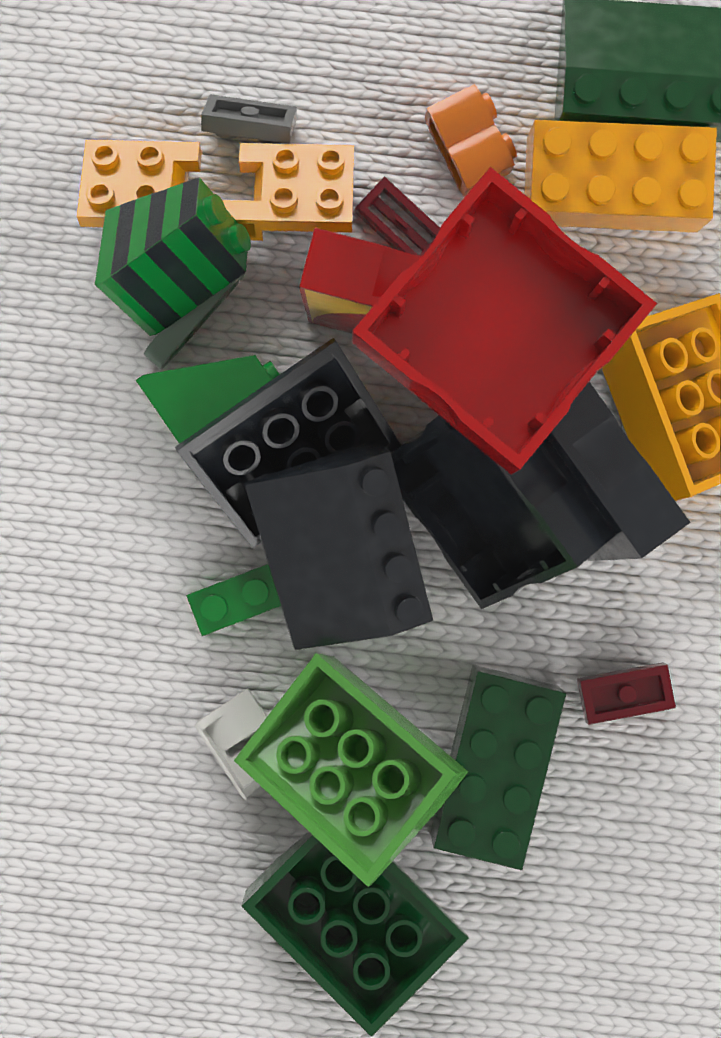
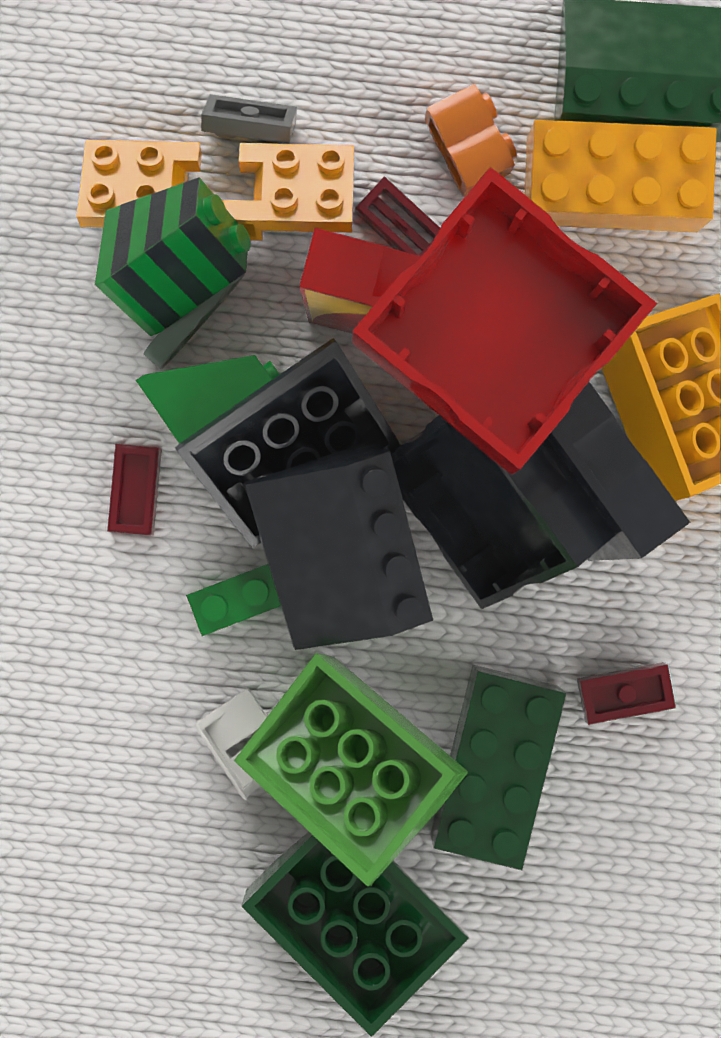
none -> dark red tile [107,444,162,536]

